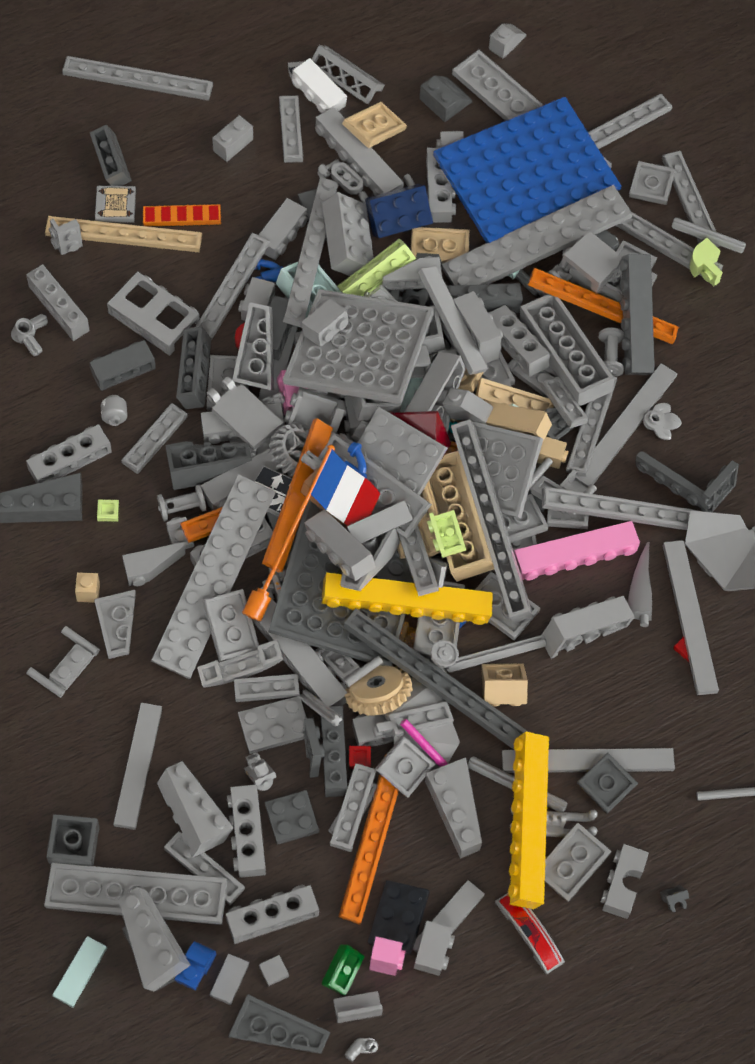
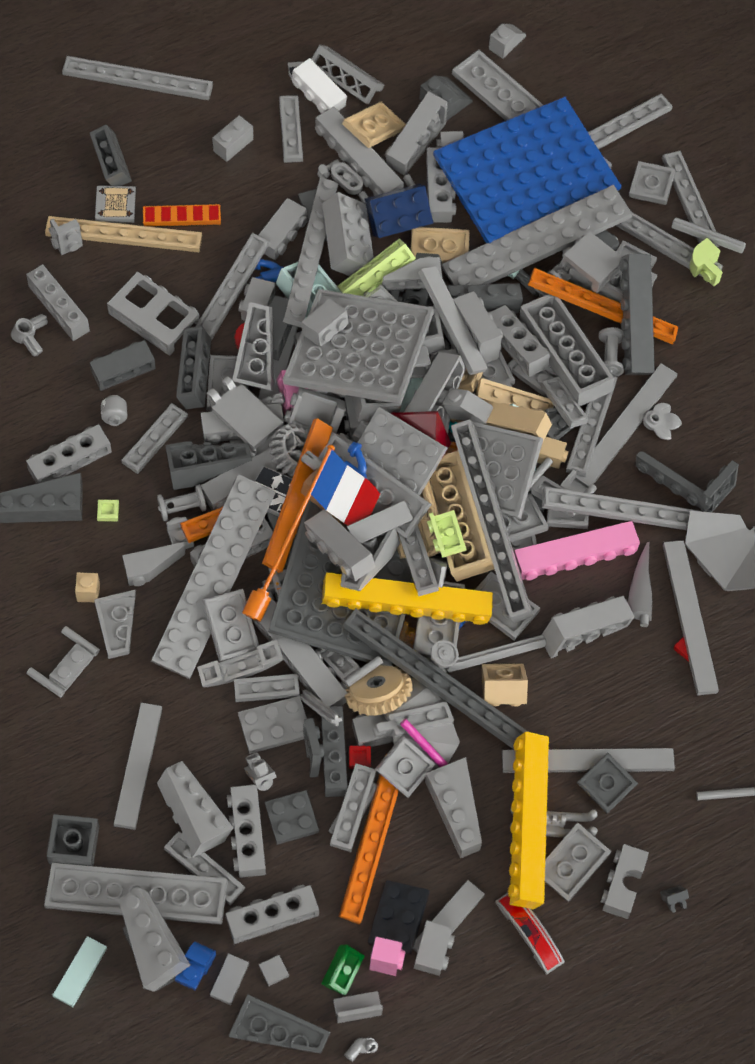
light grey axle [467,757,567,812] -> none
none -> light grey wedge [385,91,448,176]

